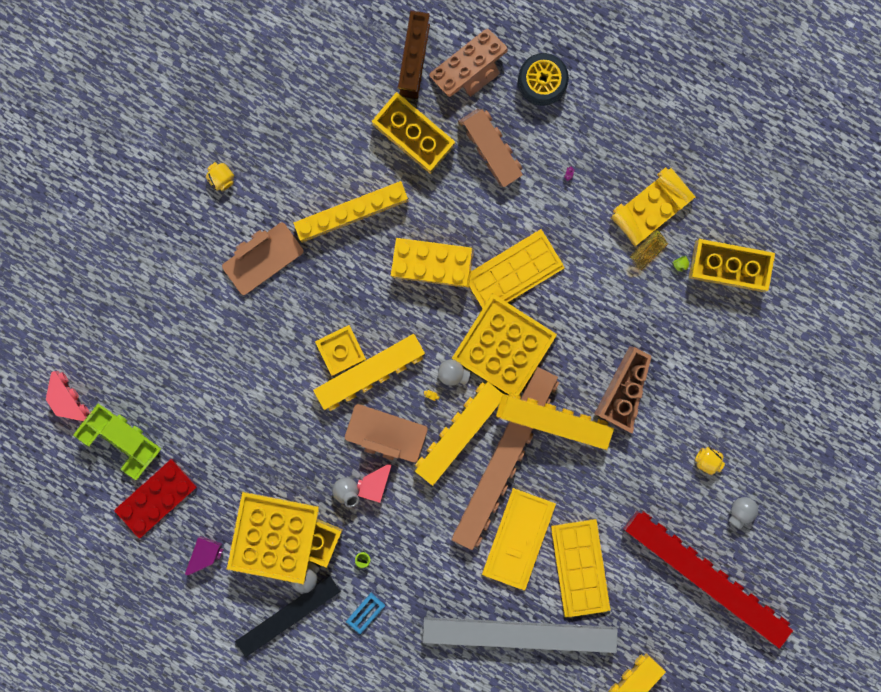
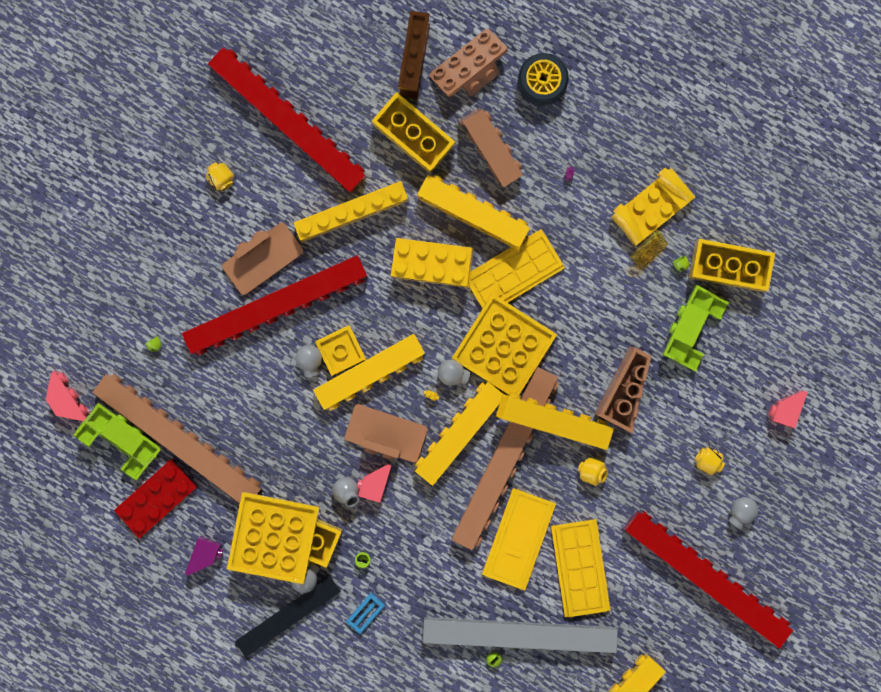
none -> nougat brick [92,373,263,503]
none -> lime hinge [145,336,162,352]
none -> red brick [182,255,368,357]
none -> red brick [208,47,366,194]
none -> light grey piece [295,345,322,377]
none -> yellow brick [417,175,530,251]
none -> lime hinge [486,651,502,668]
none -> yellow head [578,458,608,486]
none -> lime bracket [662,285,729,372]
none -> coral slope [768,391,808,428]

